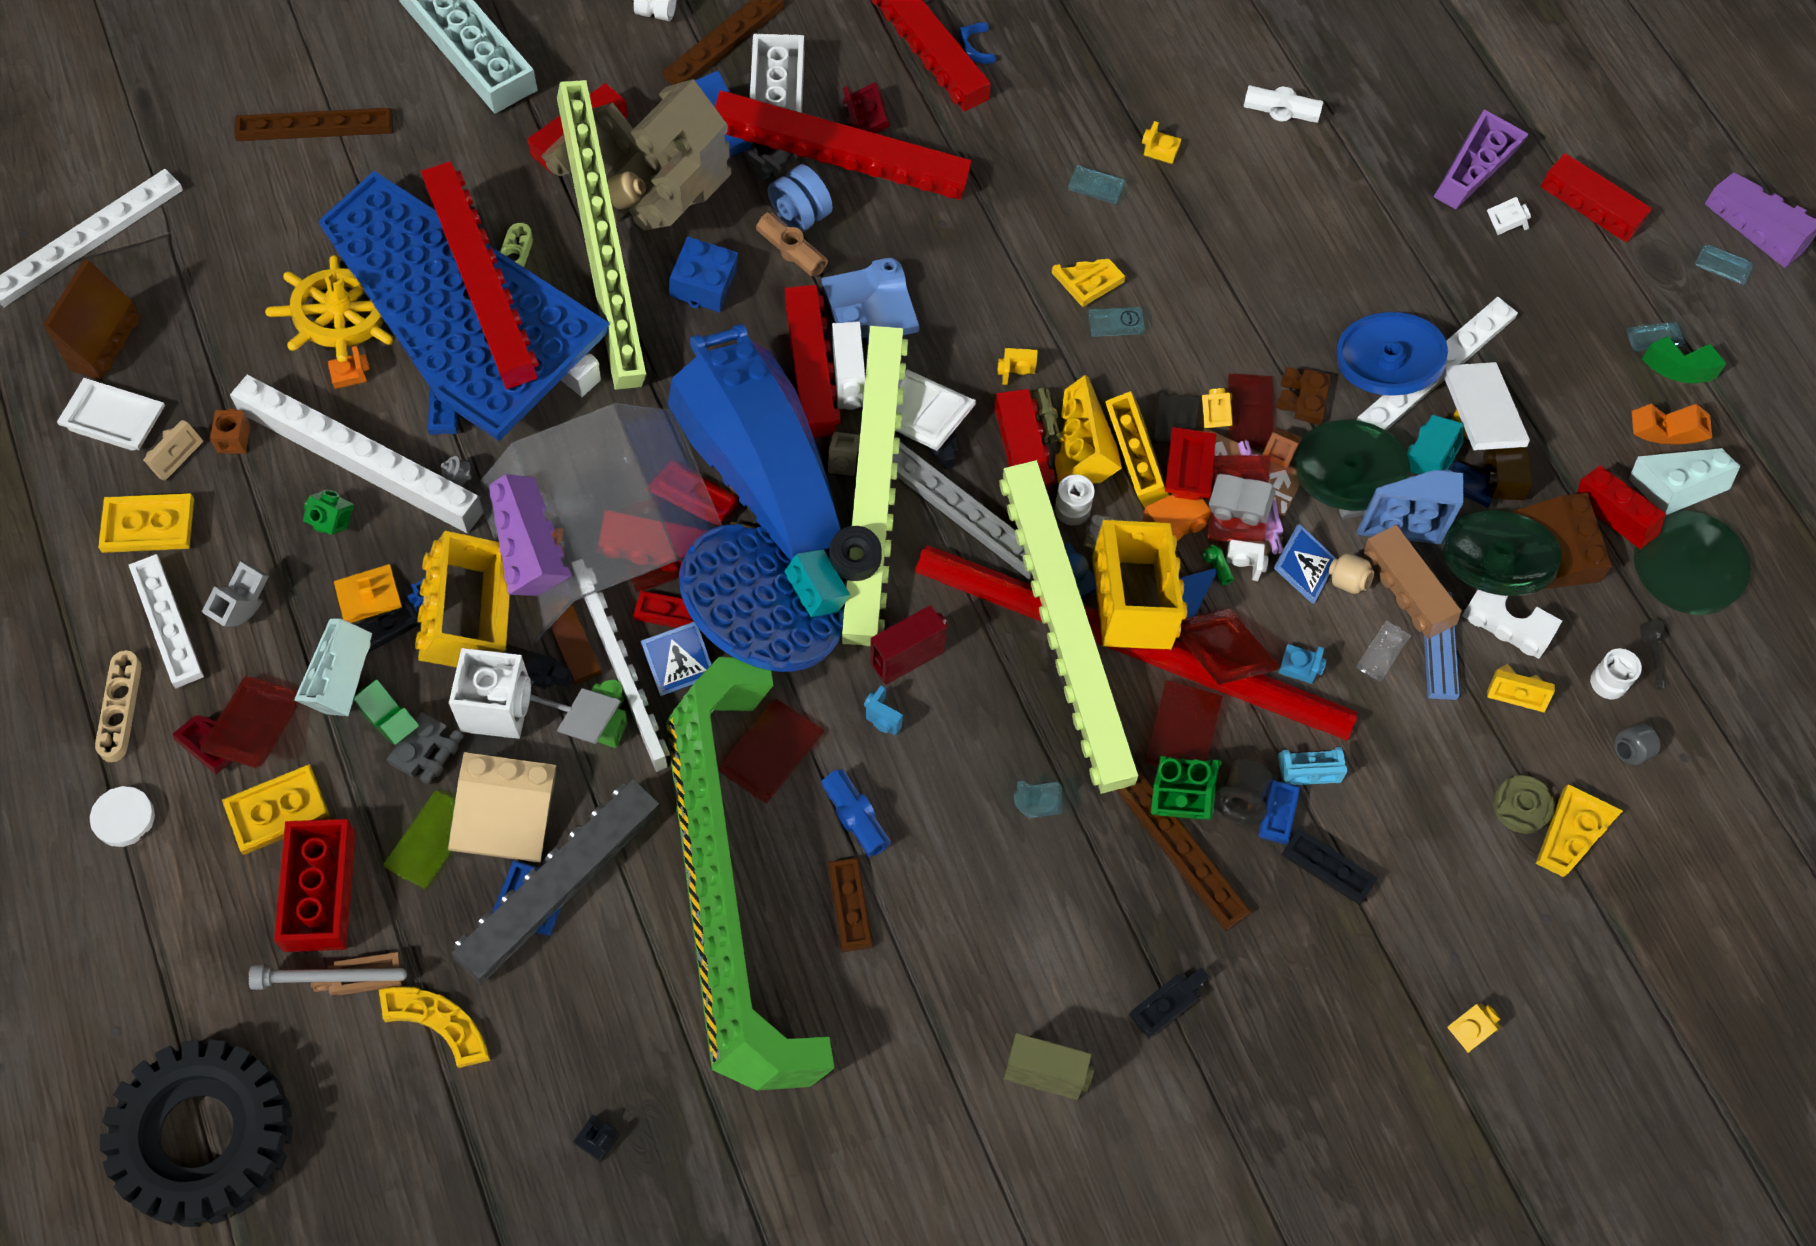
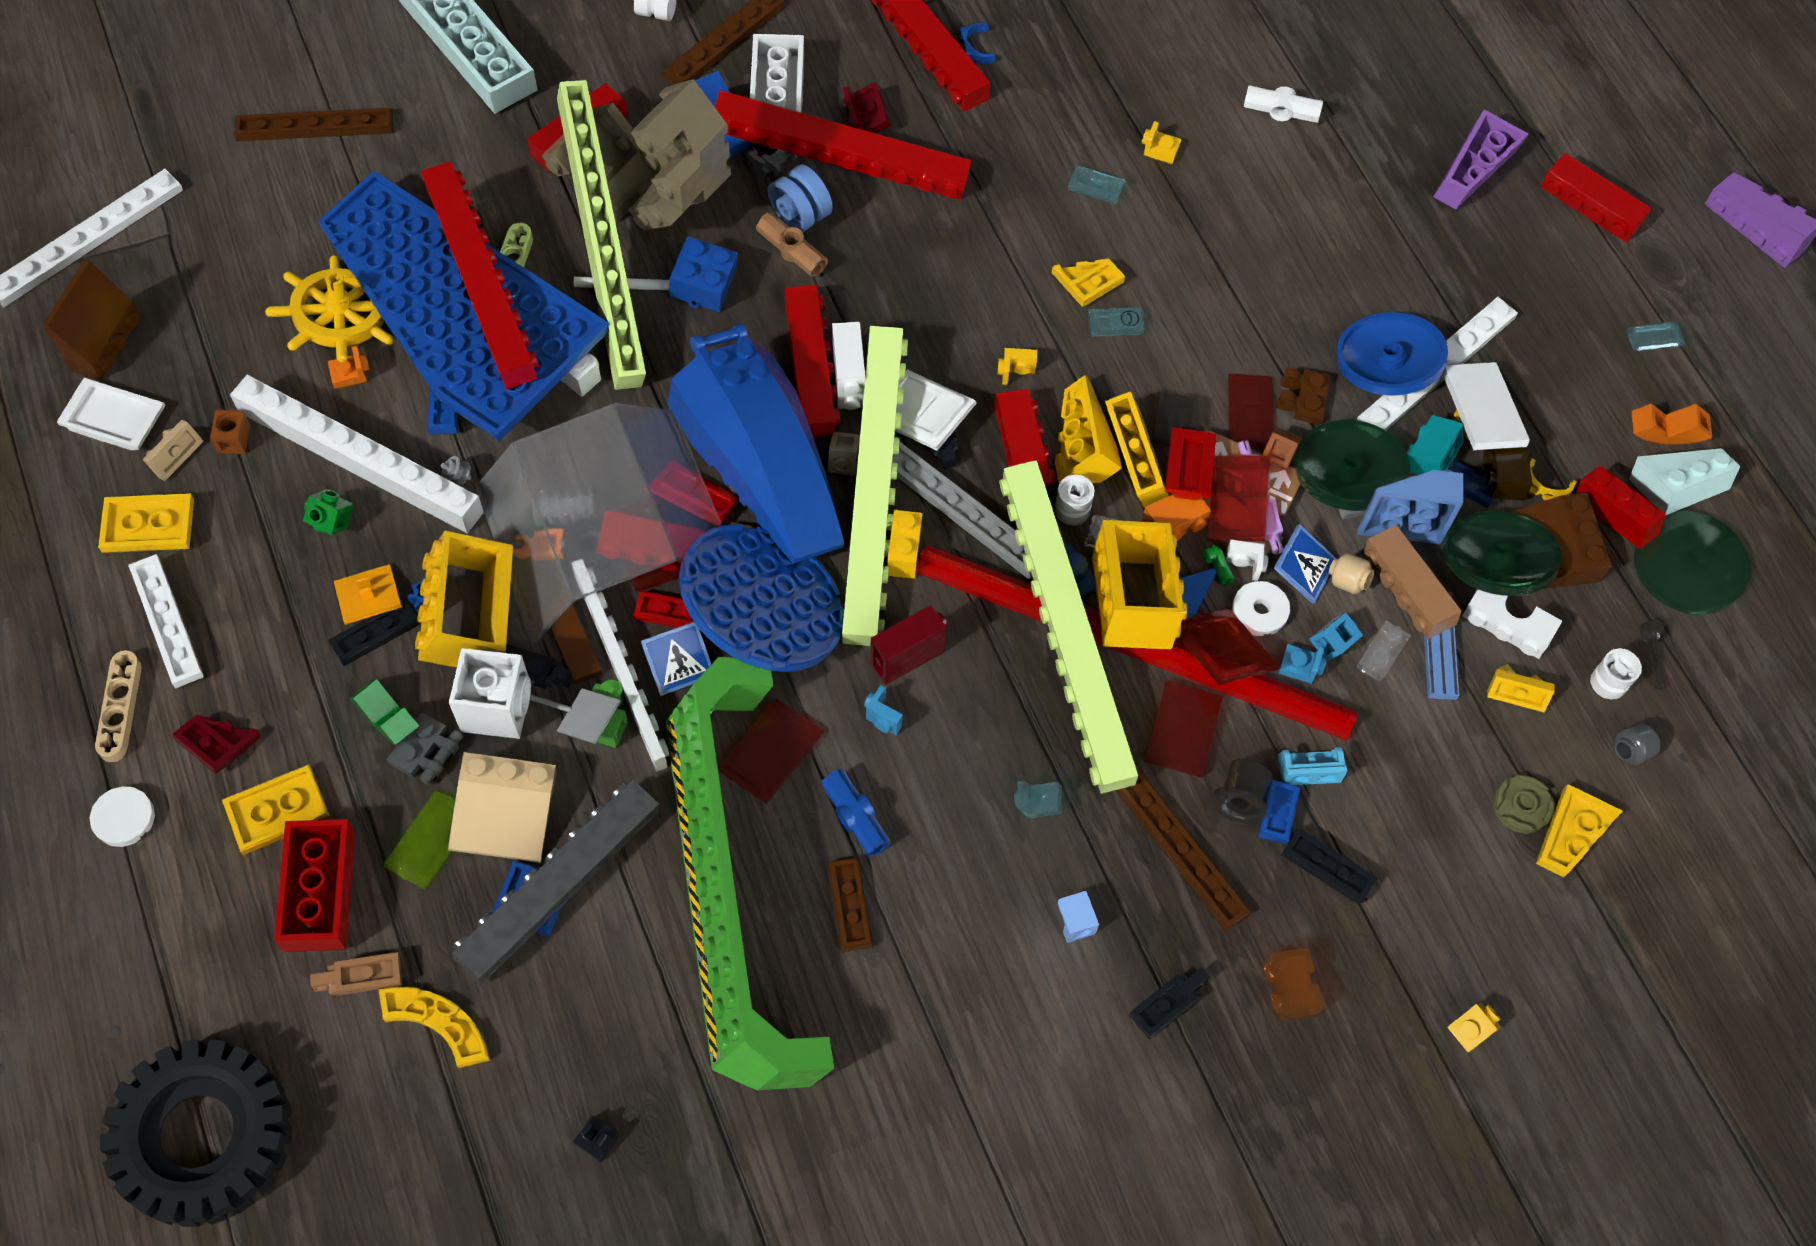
clear red piece [201,676,297,769] -> none
light grey brick [202,561,269,626] -> none
light grey piece [249,964,407,990] -> none
light aqua wedge [294,619,372,716] -> none
medium lavender wedge [489,474,572,596] -> none
tan head [607,171,646,210] -> none
teal brick [784,549,850,617] -> none
medium blue slope [821,258,919,343] -> none
black tyre [829,526,882,581] -> none
olive brick [1003,1033,1095,1100] -> none
olive pin [1032,388,1061,443] -> none
green slope [1151,756,1222,820] -> none
yellow bracket [1202,388,1233,428] -> none
light grey brick [1208,474,1276,526] -> none
white bracket [1487,197,1531,235] -> none
green brick [1642,336,1727,383] -> none
clear light blue tile [1695,245,1753,285] -> none
none -> white bar [574,277,669,290]
none -> yellow brick [887,510,922,579]
none -> light blue panel [1057,891,1099,943]
none -> white tile [1232,581,1290,636]
none -> clear orange brick [1264,947,1324,1022]
none -> dark azure brick [1309,612,1363,662]
none -> yellow cap [1528,458,1577,501]

